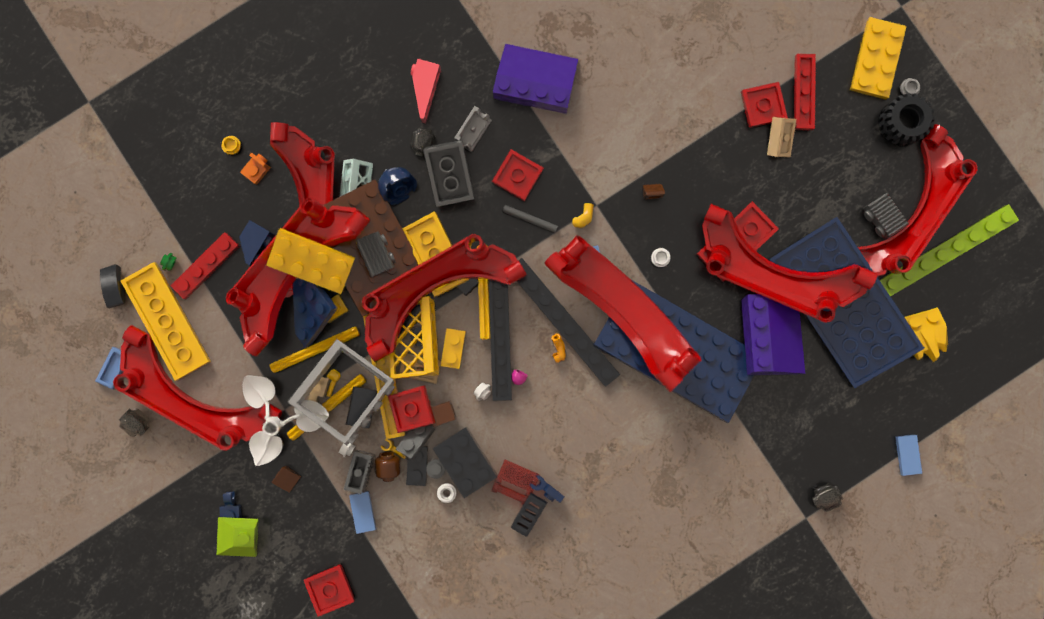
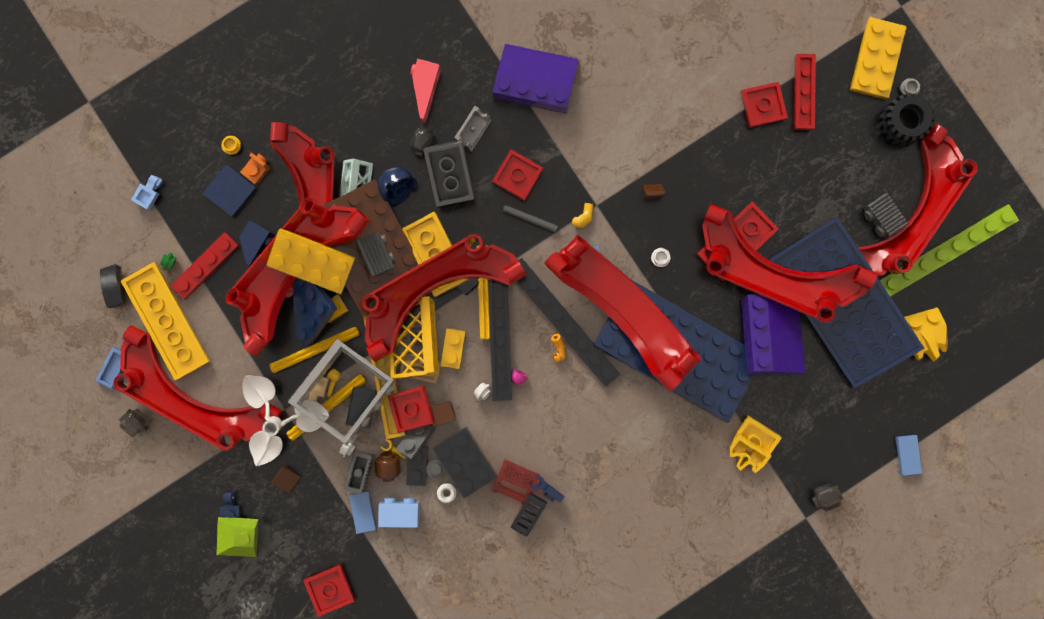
tan slope [767,117,796,157] -> none
none -> light blue plate [131,175,163,210]
none -> dark blue tile [202,164,257,218]
none -> light blue brick [378,498,420,528]
none -> yellow plate [730,416,782,473]

